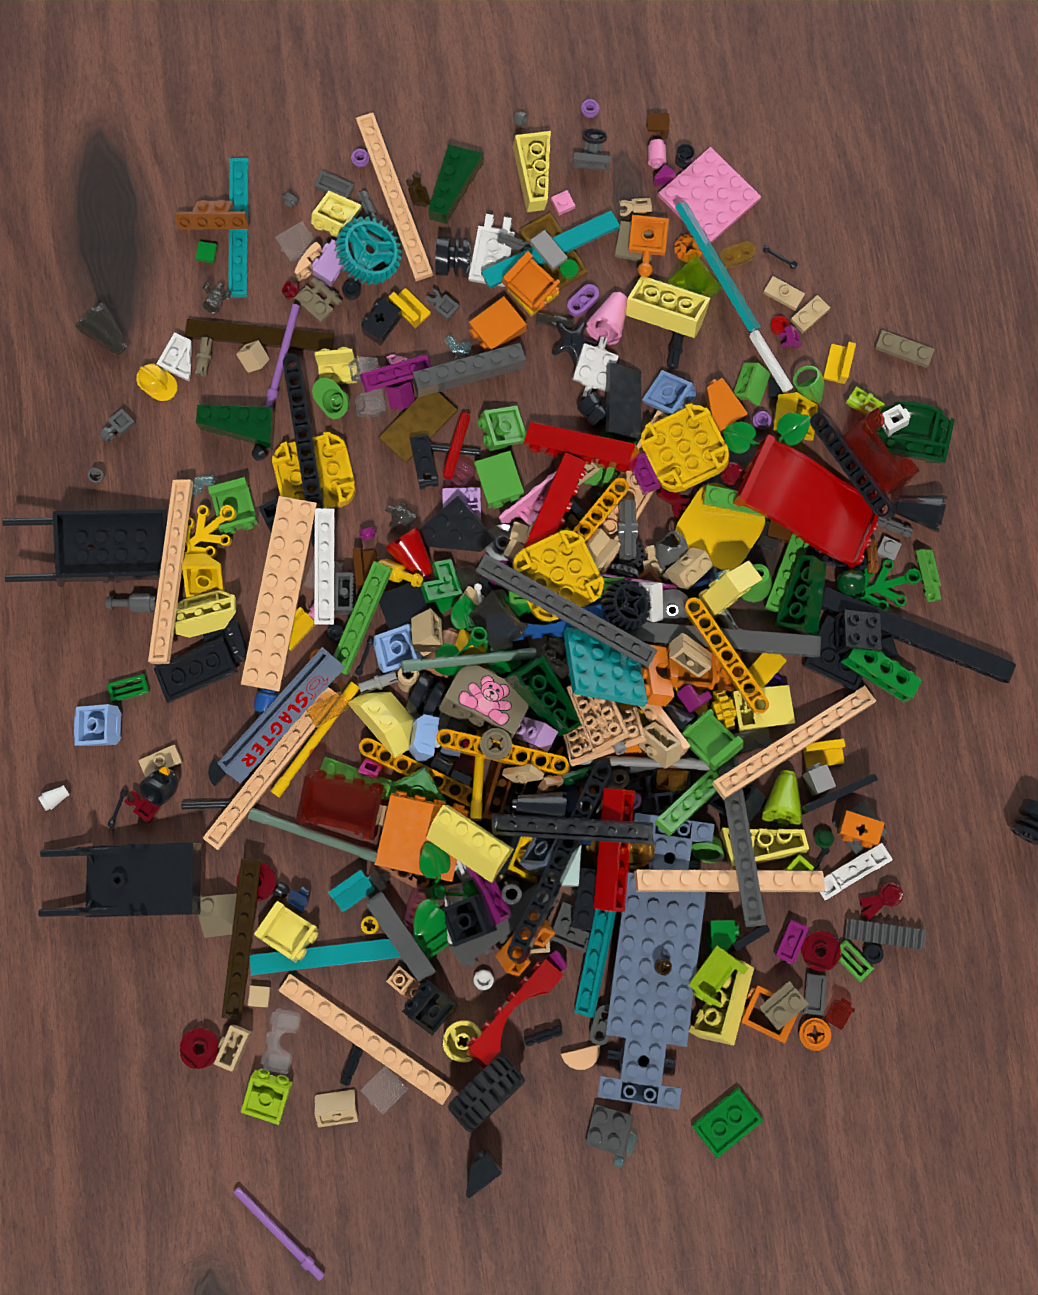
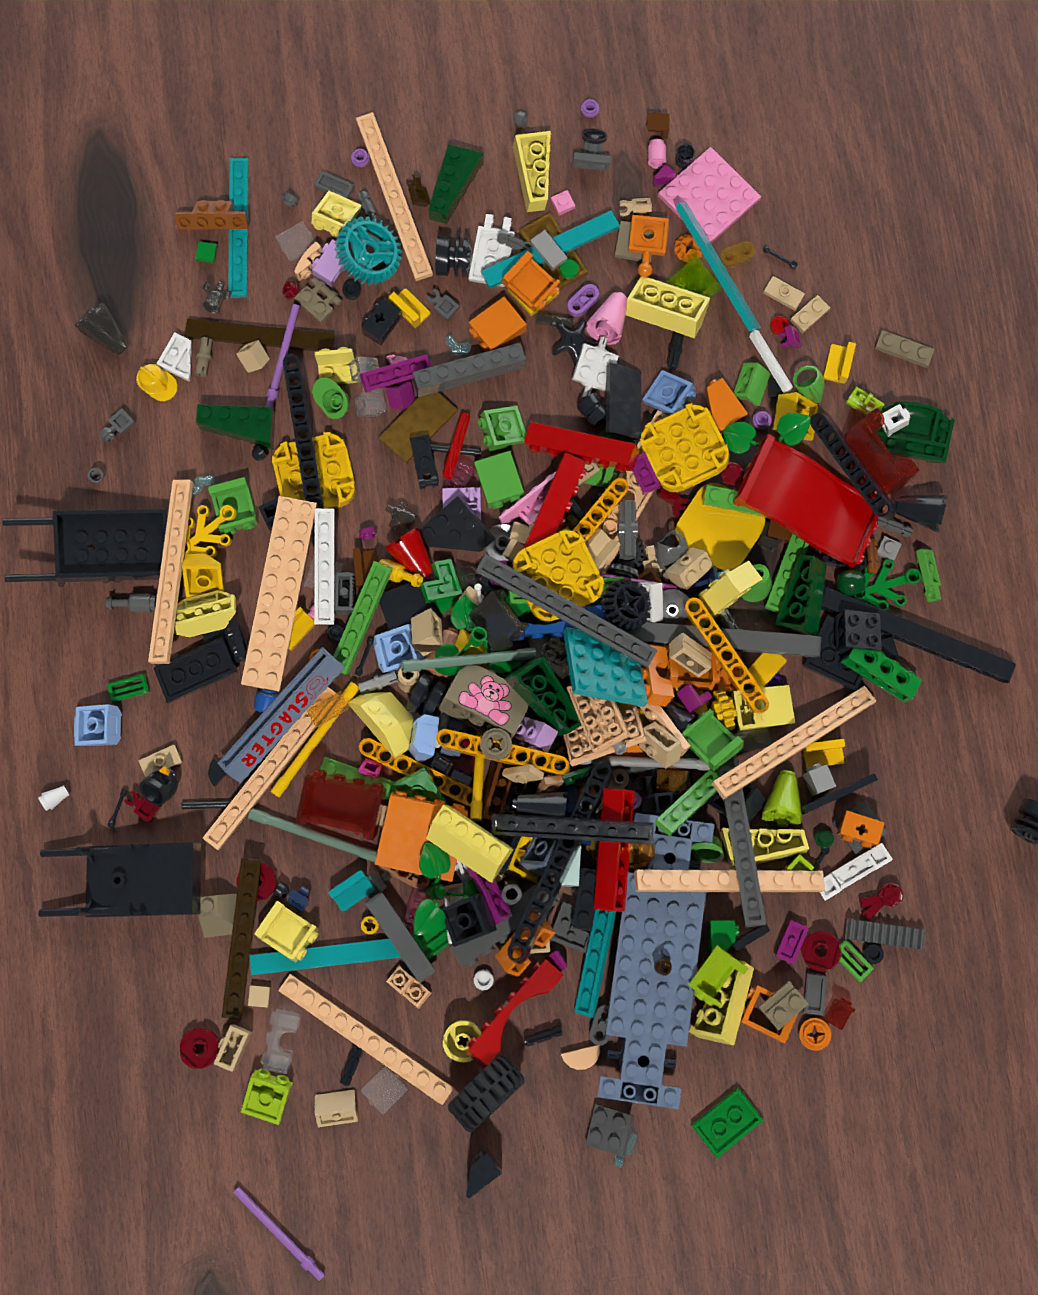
black plate [402,980,458,1036] -> none

